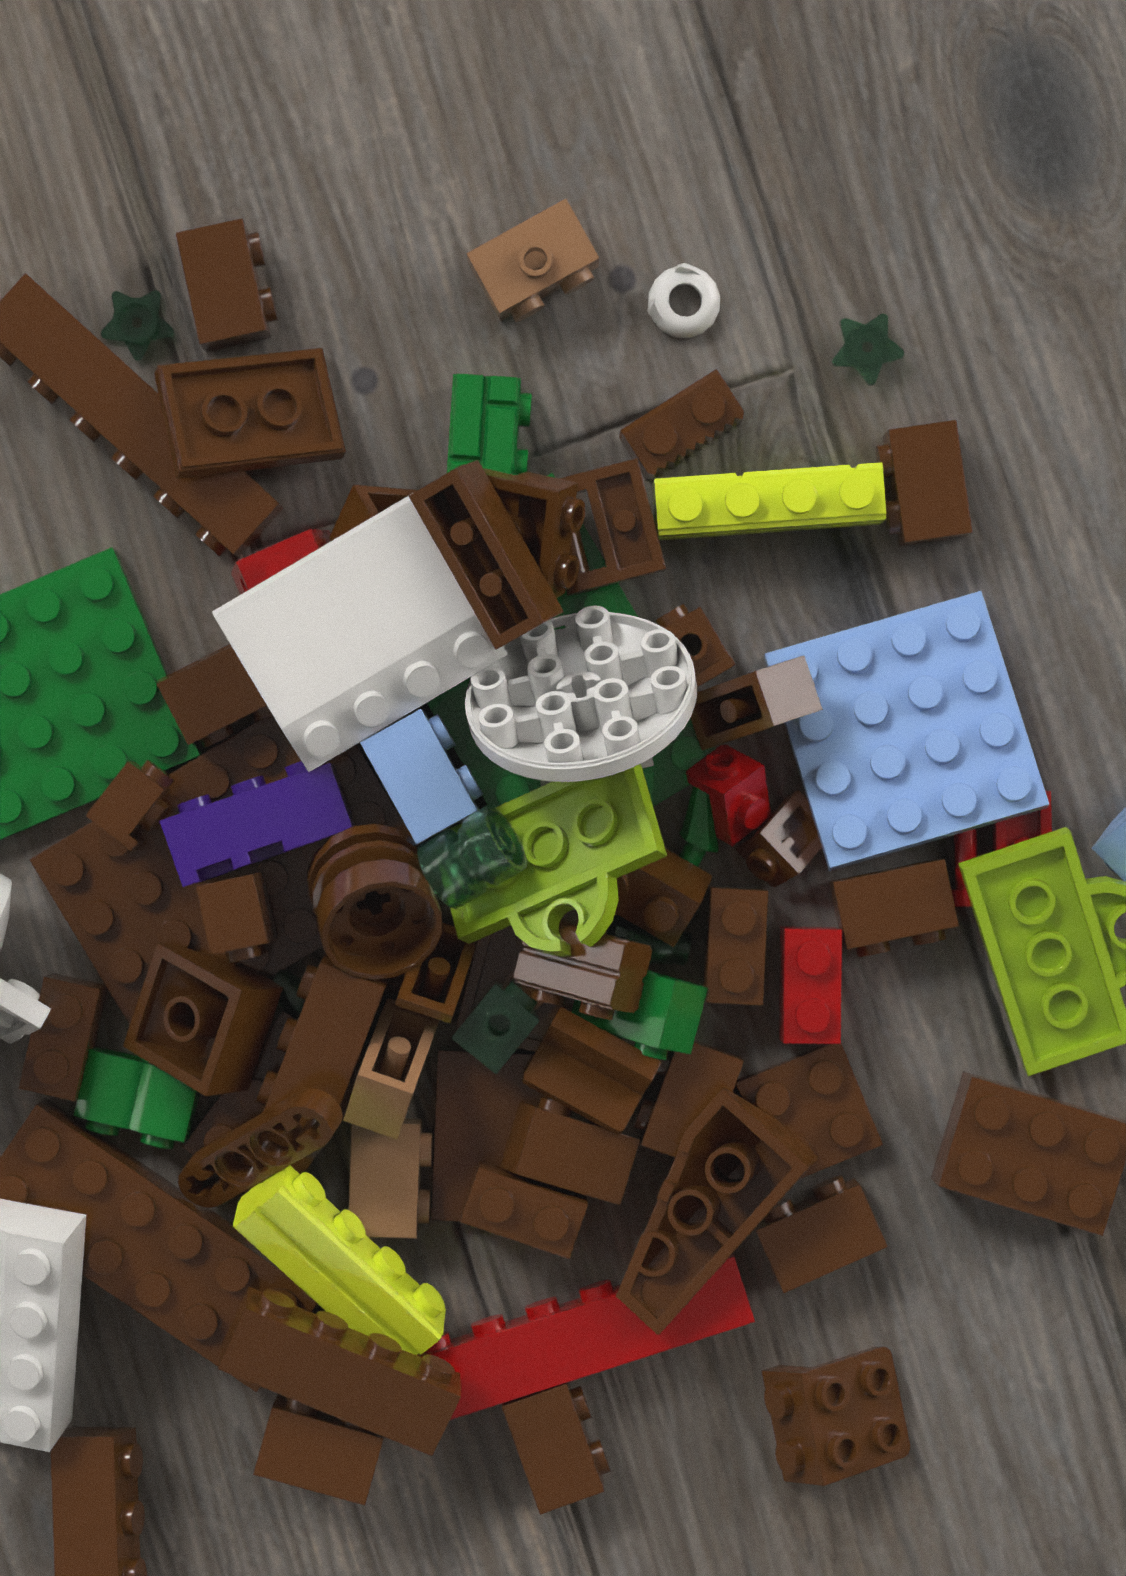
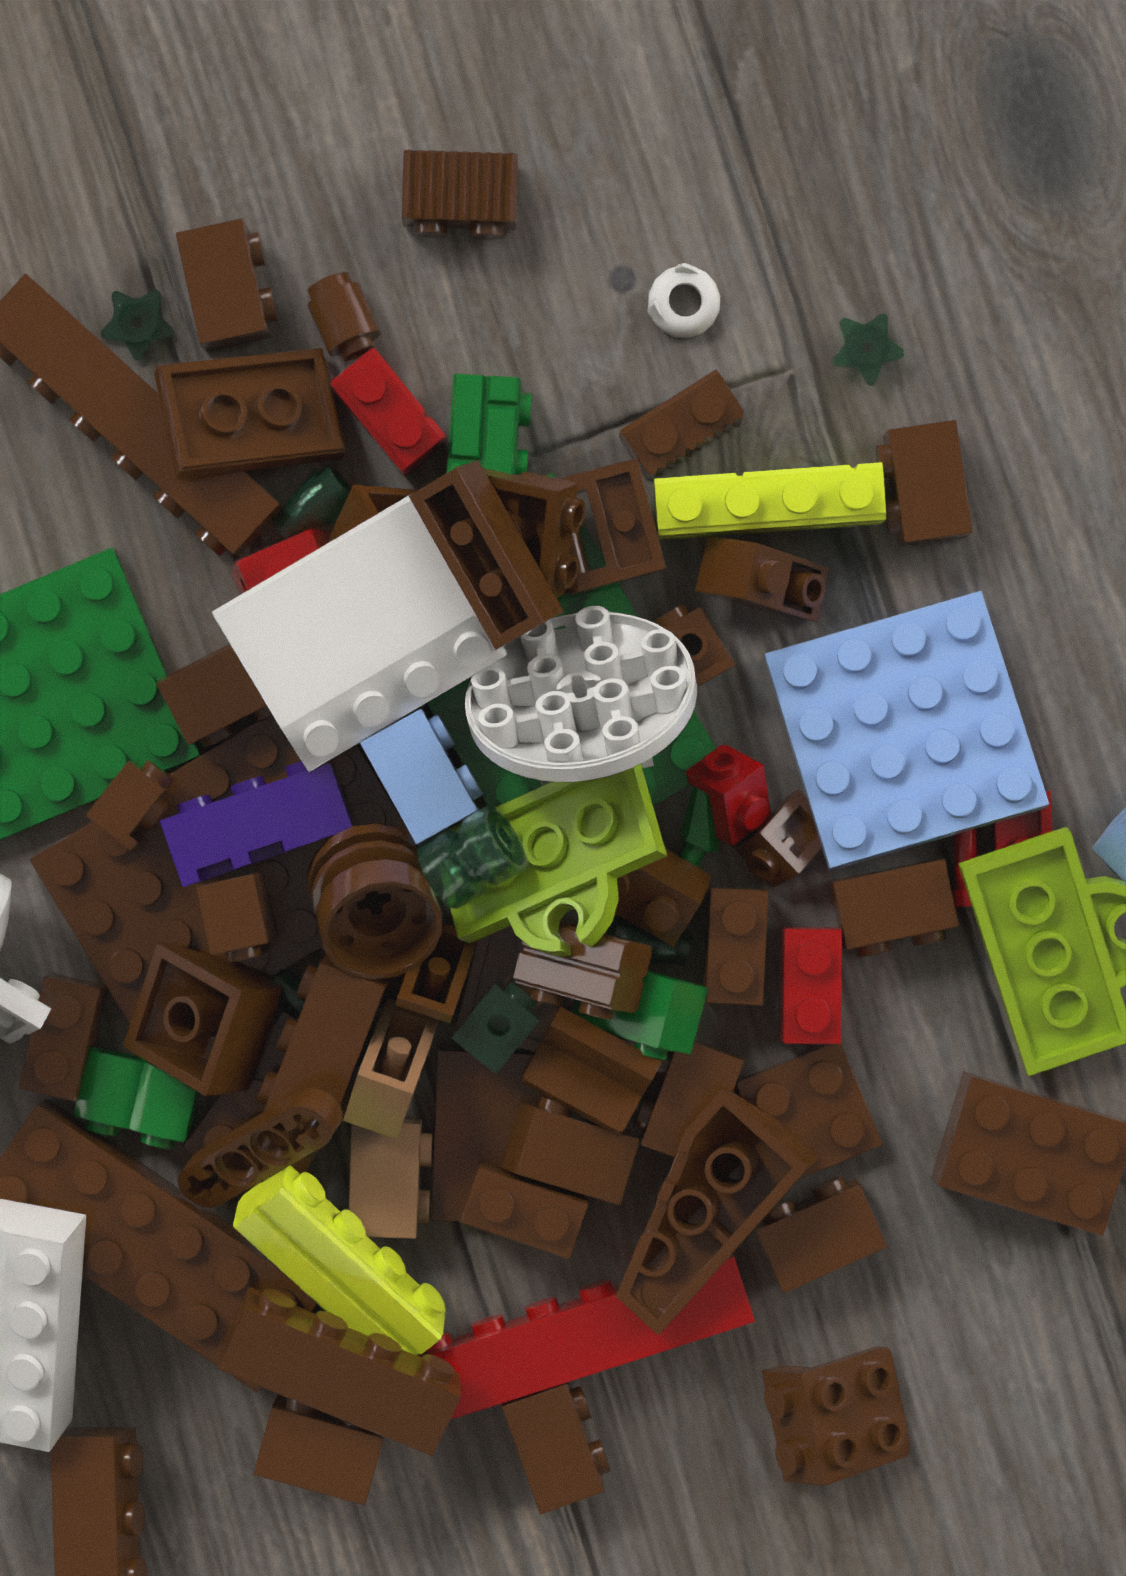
medium nougat brick [466,199,599,322] -> none
reddish brown brick [690,655,823,751] -> none
none -> cone [271,464,351,540]
none -> reddish brown brick [307,272,381,361]
none -> red brick [330,347,448,478]
none -> reddish brown brick [401,149,518,240]
none -> reddish brown slope [695,536,830,622]

